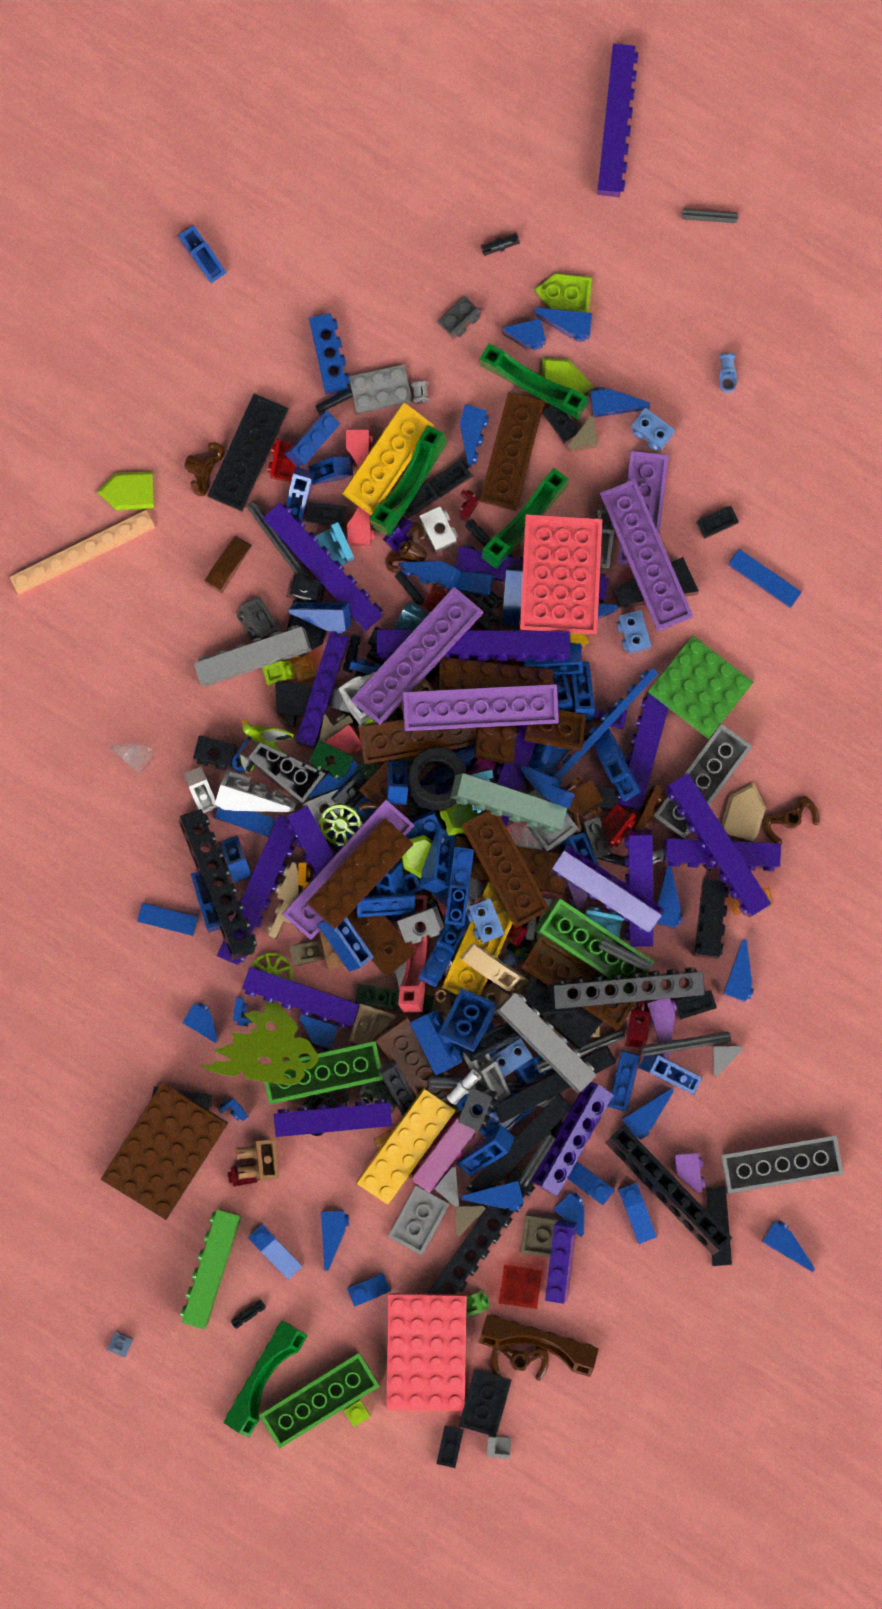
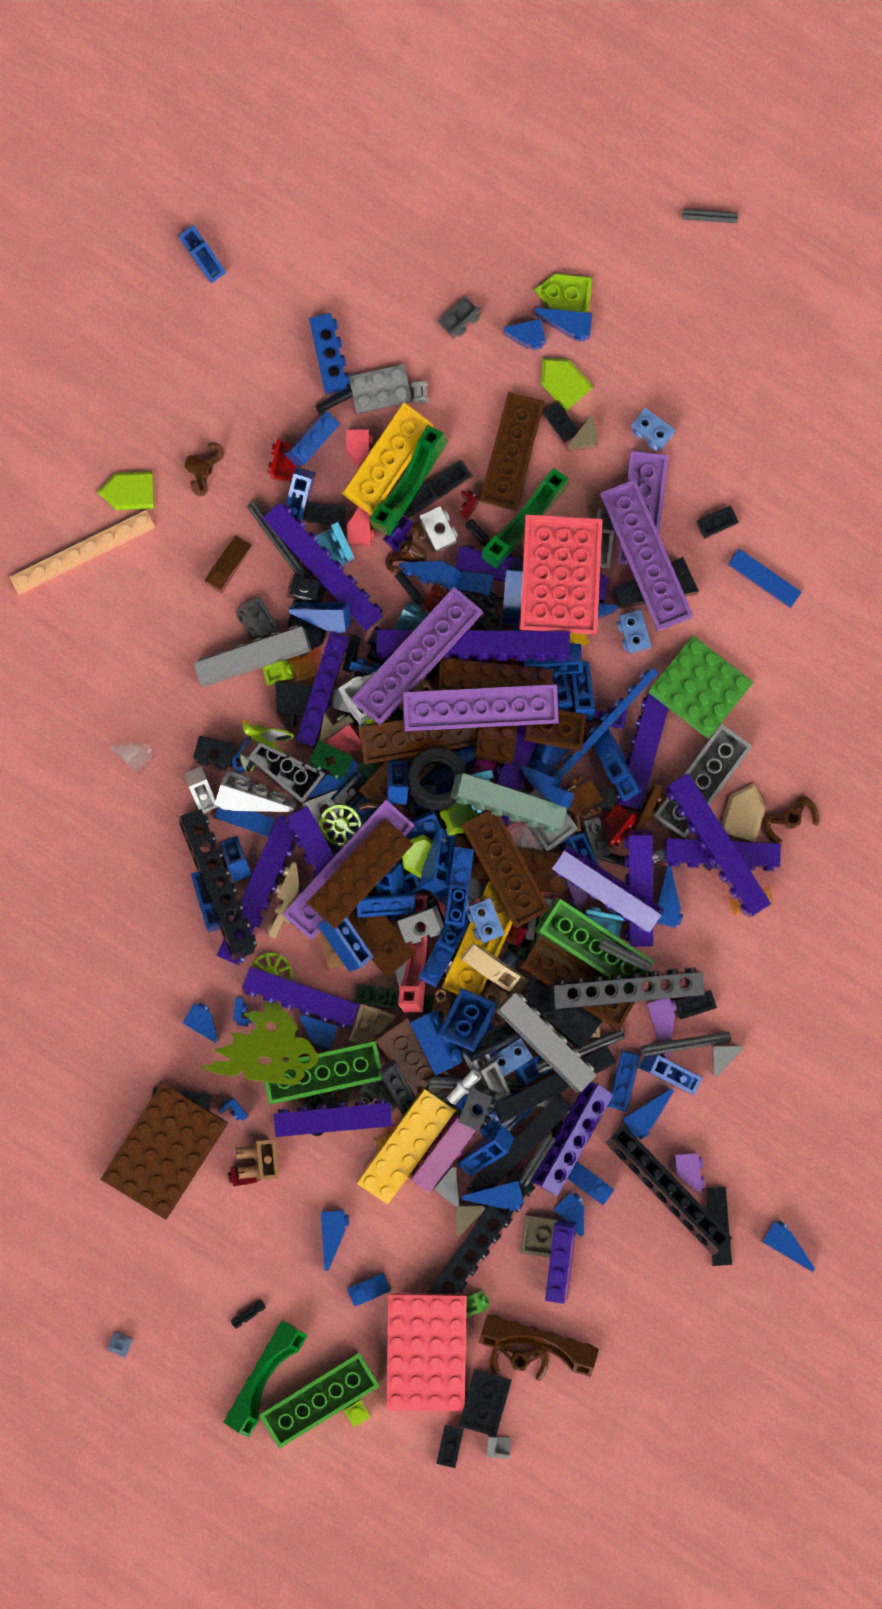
blue tile [137,903,198,936] -> none
bright green brick [180,1209,241,1329] -> none
black plate [207,393,289,512] -> none
slope [248,1224,303,1280] -> none
dark tan slope [289,941,326,966] -> none
light orange bracket [298,863,311,890] -> none
blue slope [309,457,354,485] -> none
light grey plate [388,1186,450,1255] -> none
blue slope [460,404,489,468] -> none
green arch [479,343,588,420] -> none
black pin [480,232,520,257] -> none
clear red plate [498,1265,542,1309] -> none
blue slope [590,387,650,418] -> none
dark purple brick [597,43,639,197] -> none
blue slope [618,1183,657,1244] -> none
dark red torso [625,1001,650,1048] -> none
black wedge [694,879,729,959] -> none
medium blue connector [719,353,737,393] -> none
light grey brick [720,1135,843,1194] -> none
blue slope [723,939,754,1002] -> none

